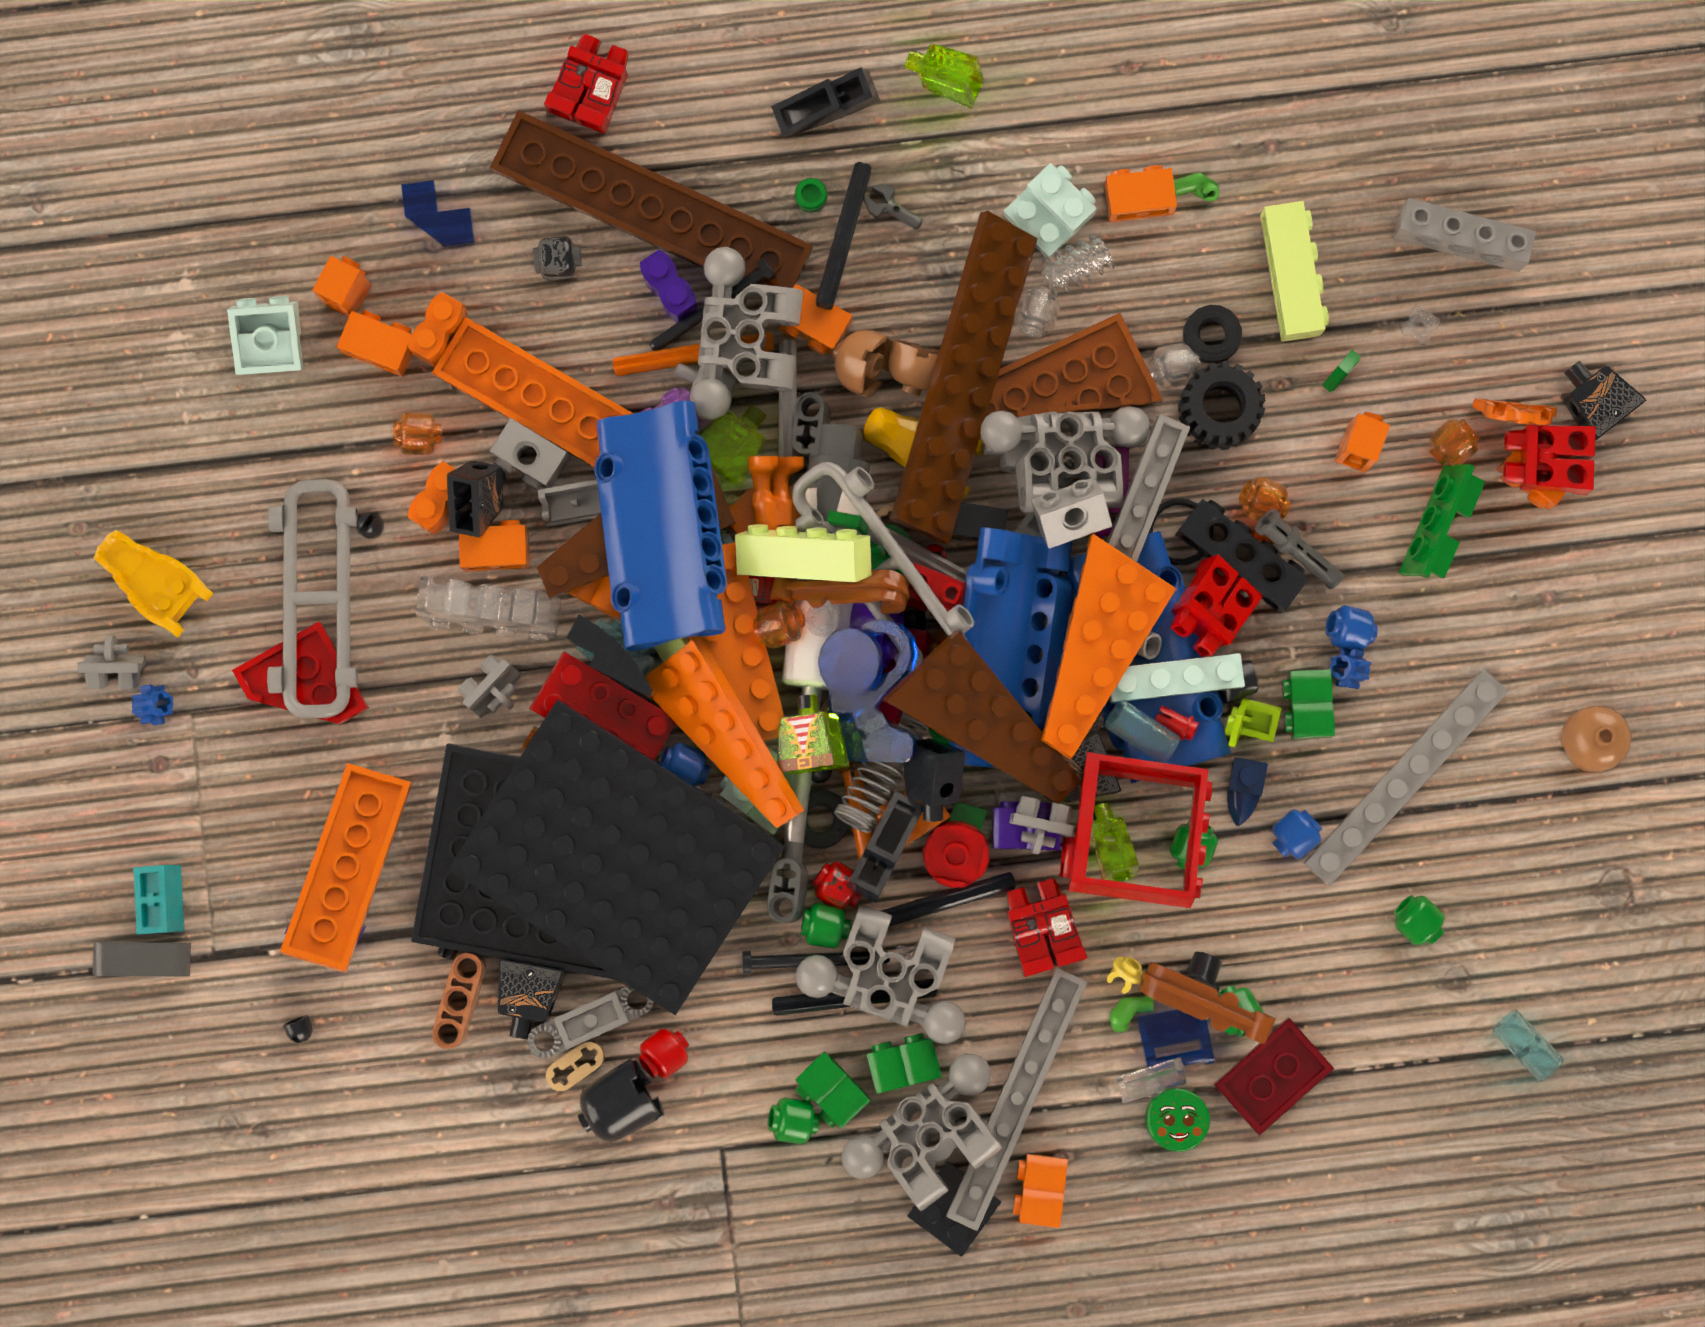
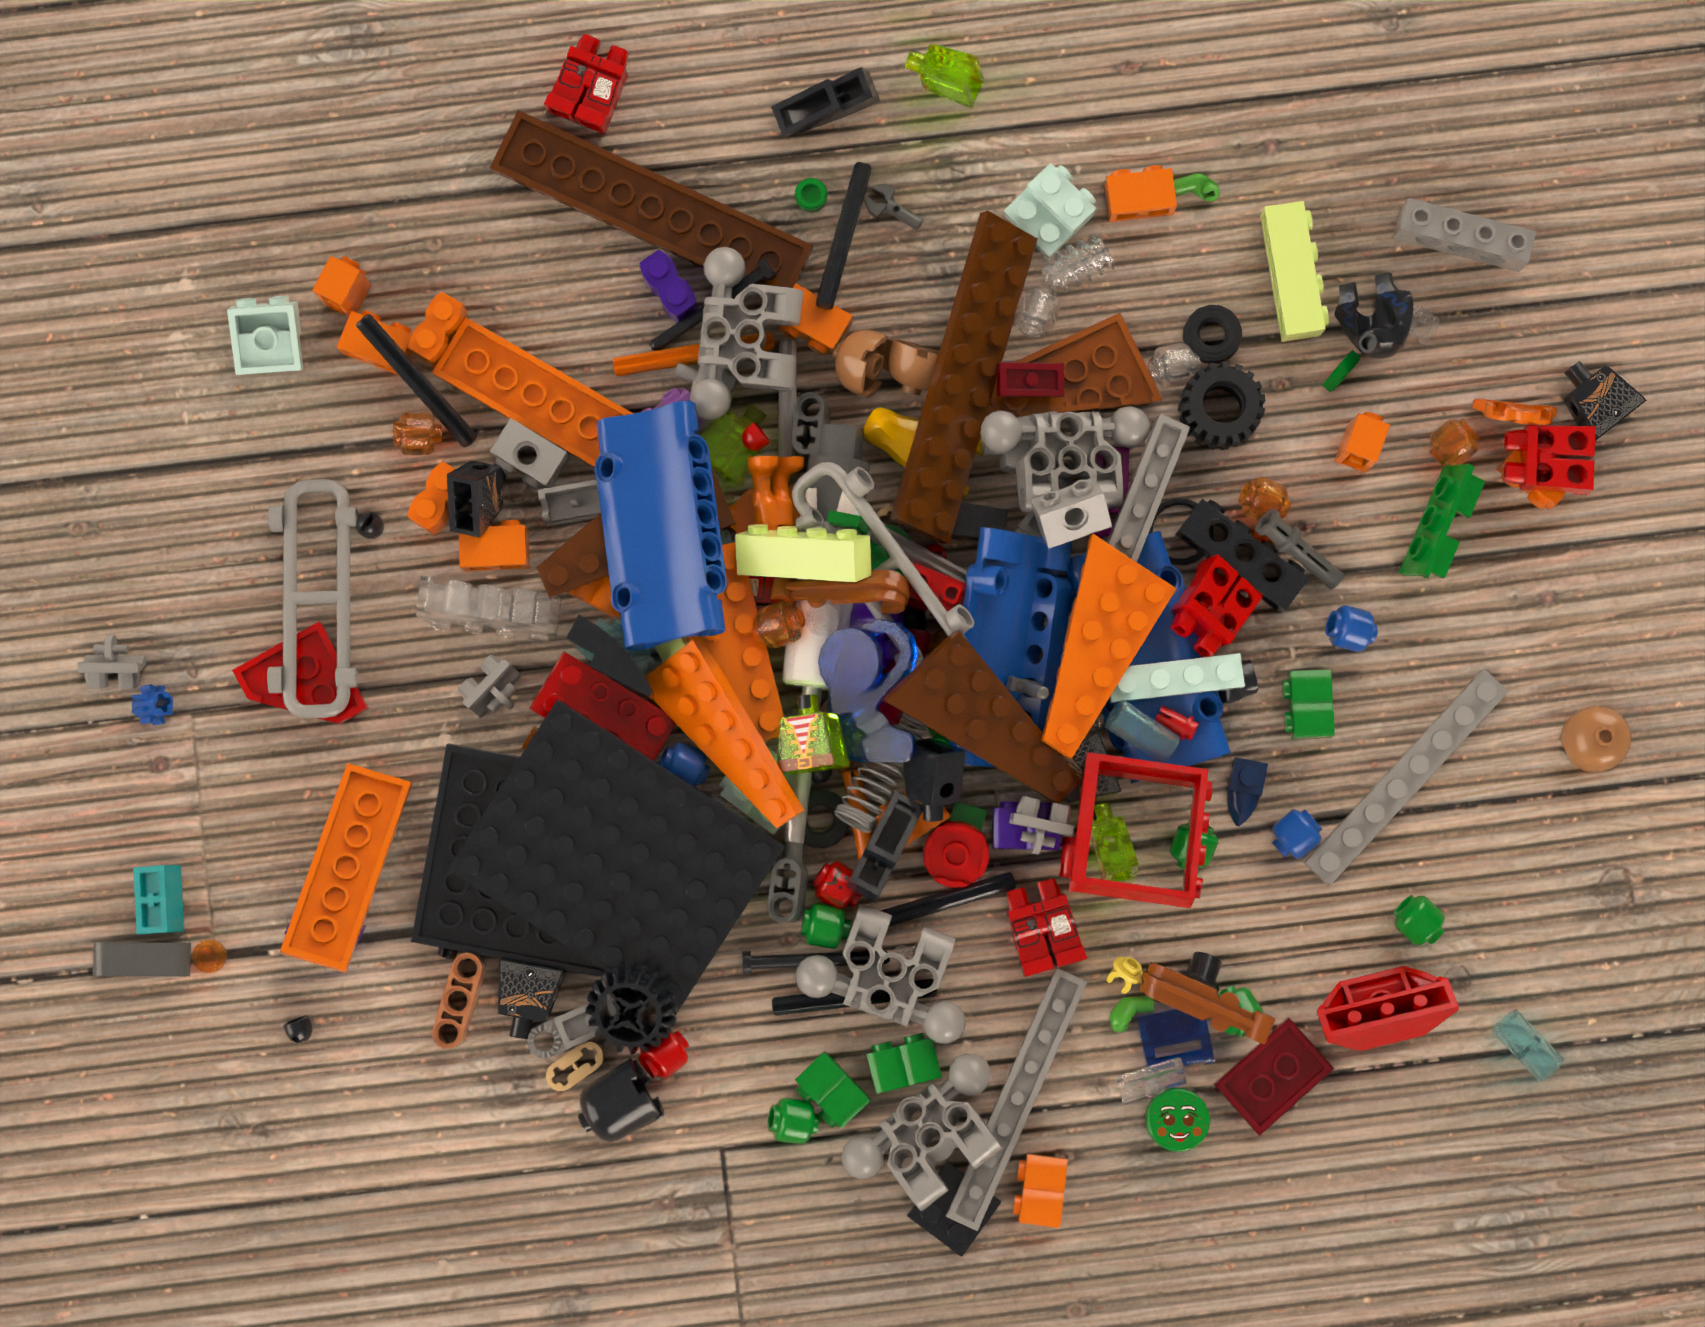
yellow animal [94,530,213,637] -> none
clear blue tile [401,180,475,246] -> none
head [533,236,582,281] -> none
light grey hinge [1137,631,1162,659] -> none
lime bracket [1225,698,1282,747] -> none
blue gear [1330,648,1371,689] -> none
none -> clear orange plate [192,939,227,973]
none -> black axle [356,314,477,447]
none -> black gear [586,963,678,1055]
none -> red hinge [742,422,770,451]
none -> dark red plate [997,362,1064,397]
none -> dark grey bar [1006,675,1049,700]
none -> red wedge [1317,966,1459,1051]
none -> black piece [1334,272,1414,359]

